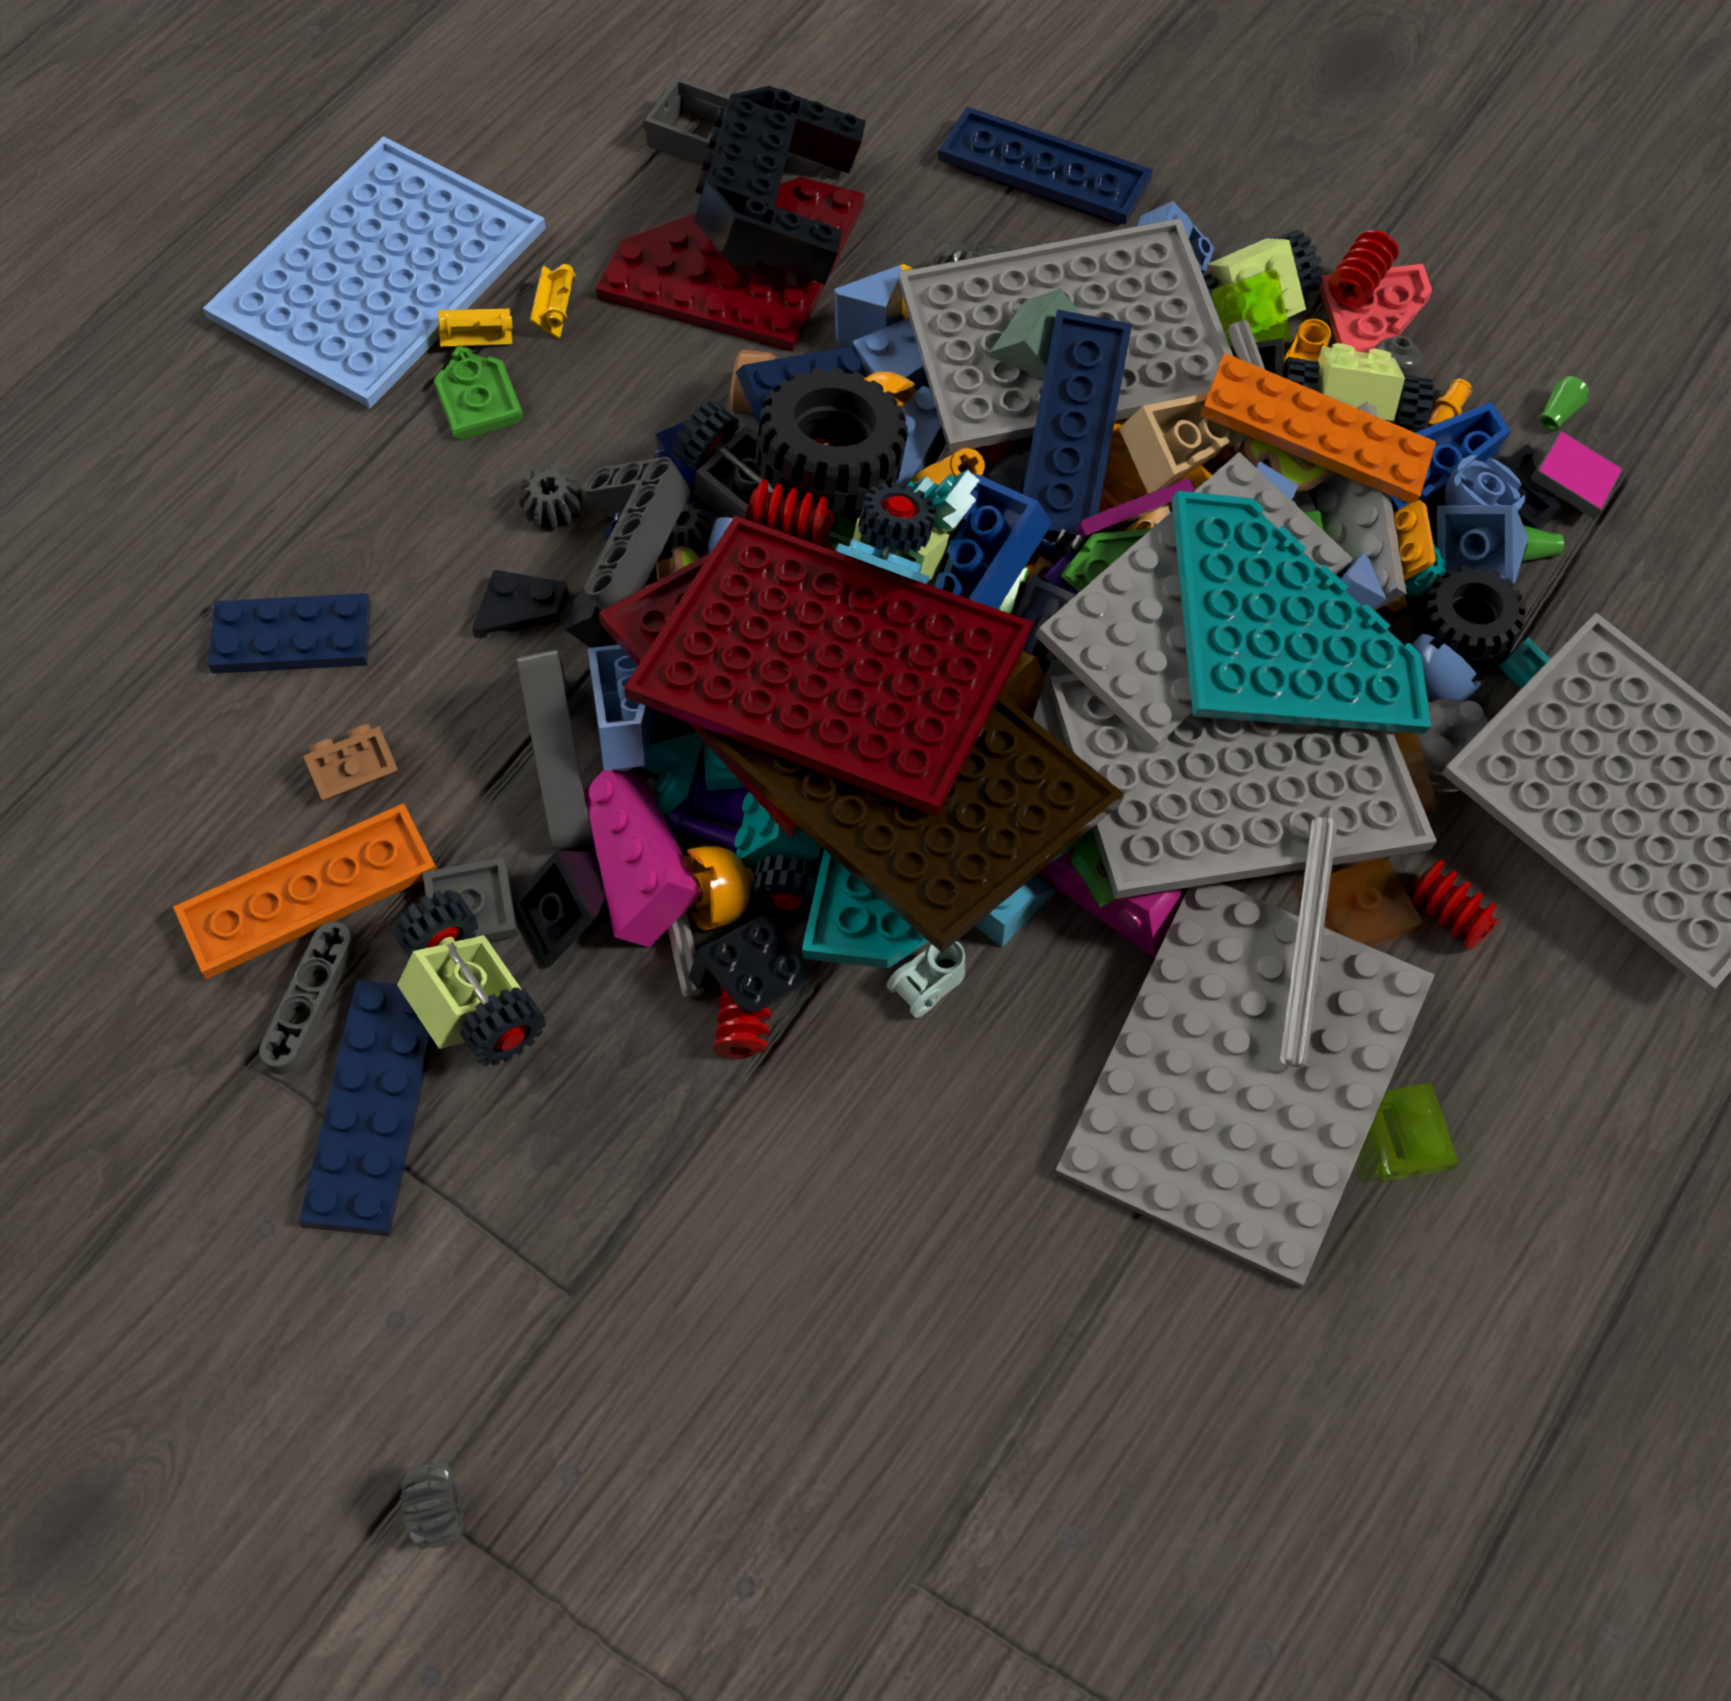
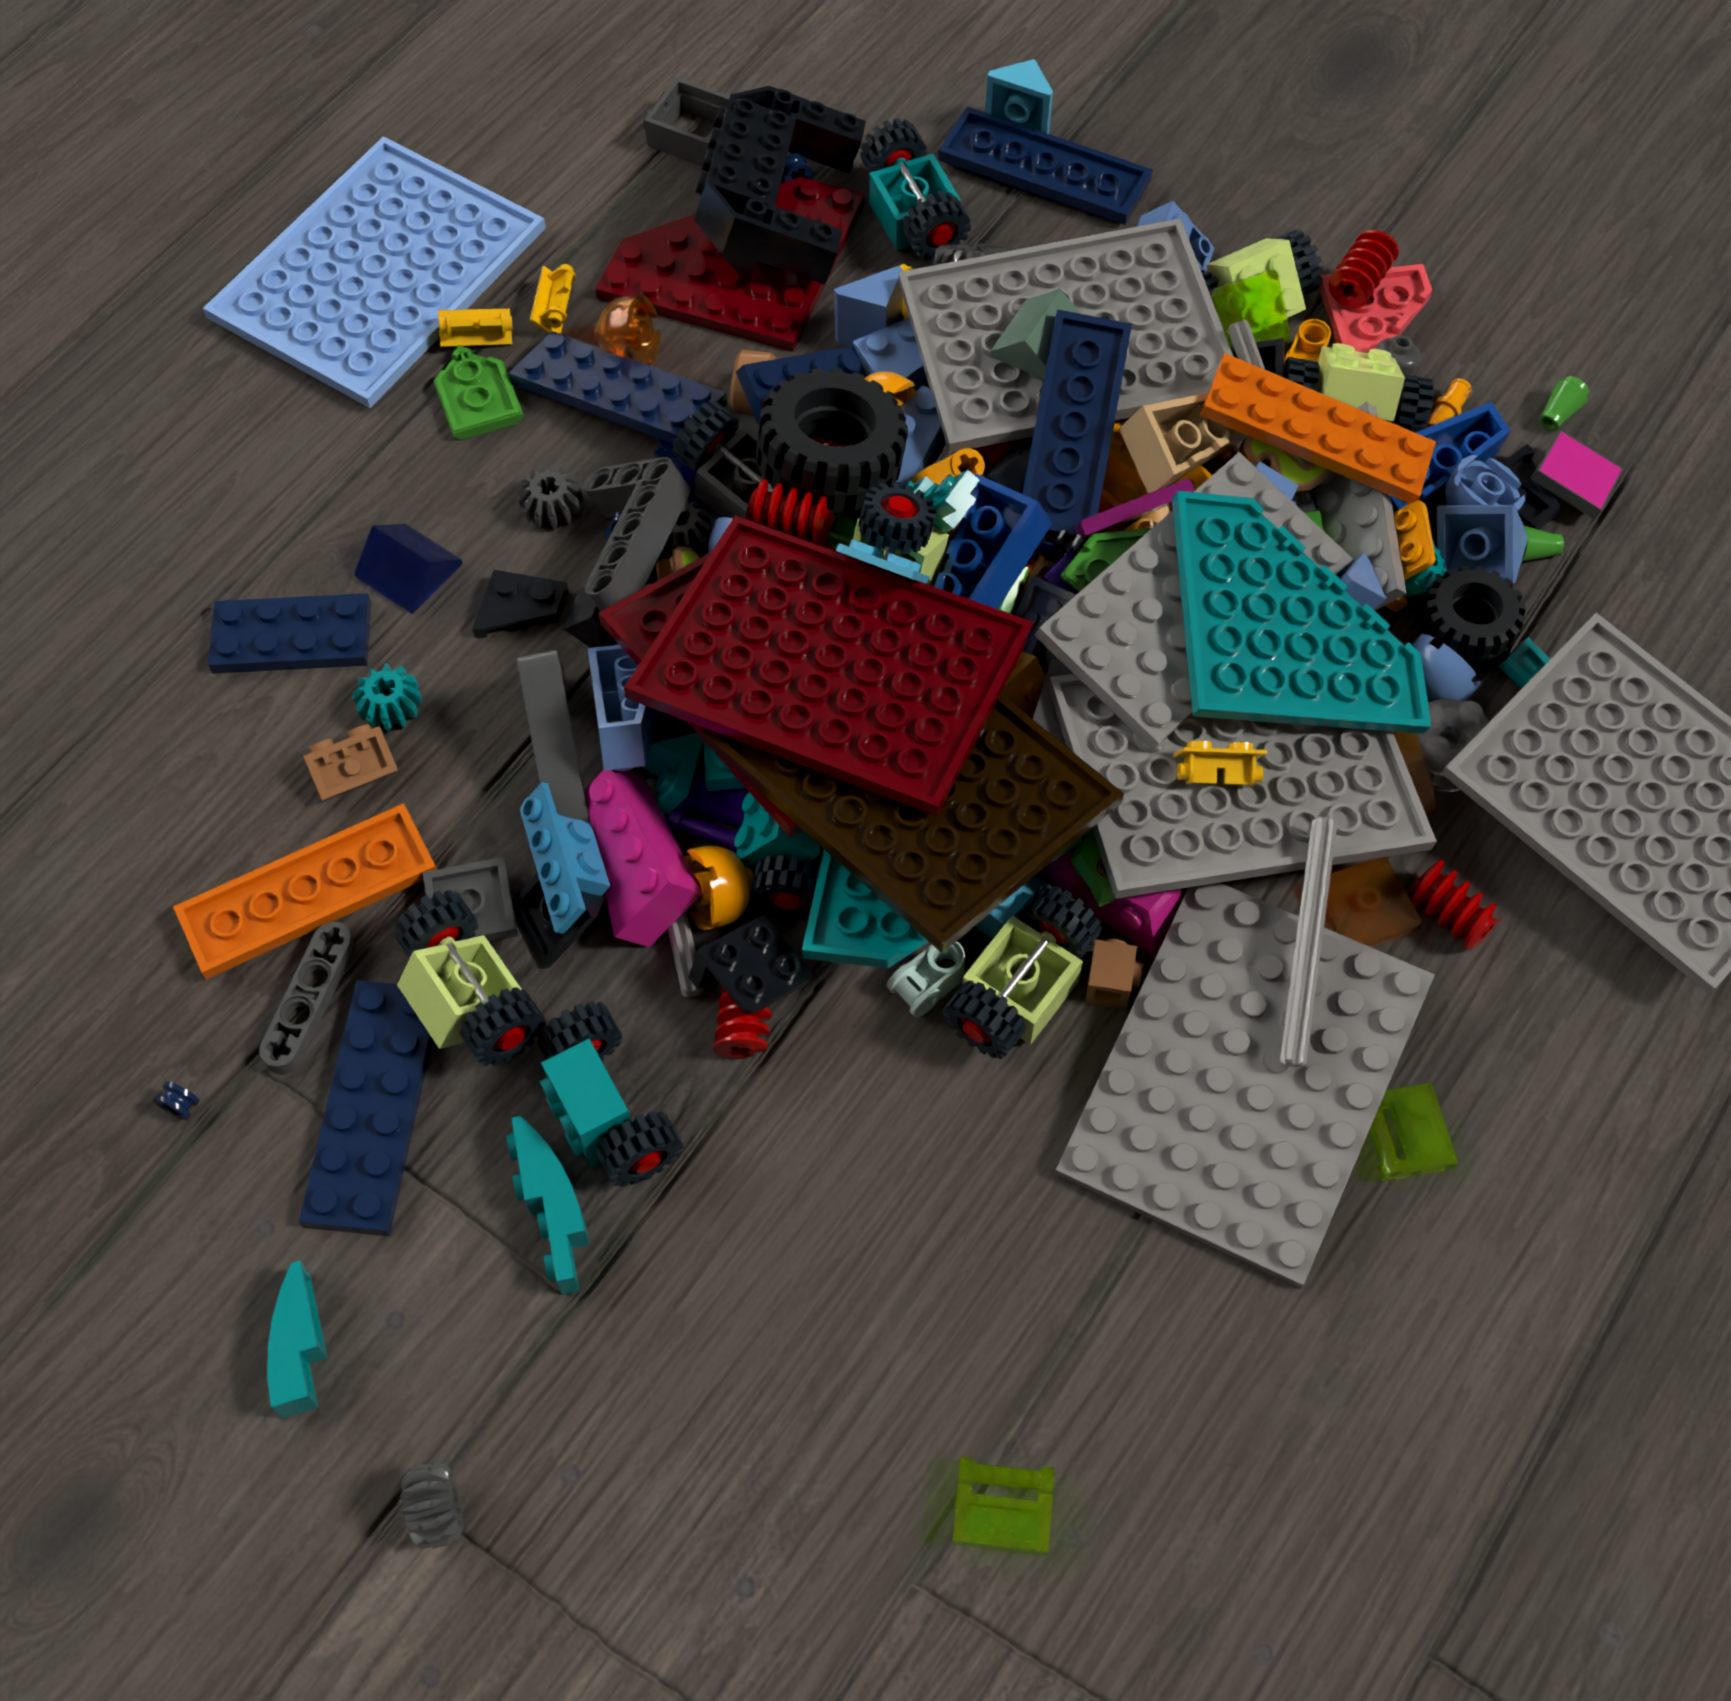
none -> dark blue bush [153,1081,200,1120]
none -> teal slope [267,1261,328,1419]
none -> teal gear [353,663,422,732]
none -> clear blue slope [355,524,463,614]
none -> teal slope [506,1116,590,1295]
none -> dark blue plate [509,331,728,444]
none -> dark azure bracket [520,782,610,934]
none -> brick [537,1001,684,1187]
none -> clear orange cylinder [594,295,660,365]
none -> dark blue bush [782,153,812,183]
none -> brick [860,118,971,260]
none -> brick [943,884,1101,1059]
none -> clear neon green plate [952,1457,1054,1555]
none -> medium azure slope [985,59,1053,134]
none -> medium nougat brick [1085,939,1143,1009]
none -> yellow hinge [1174,741,1267,786]

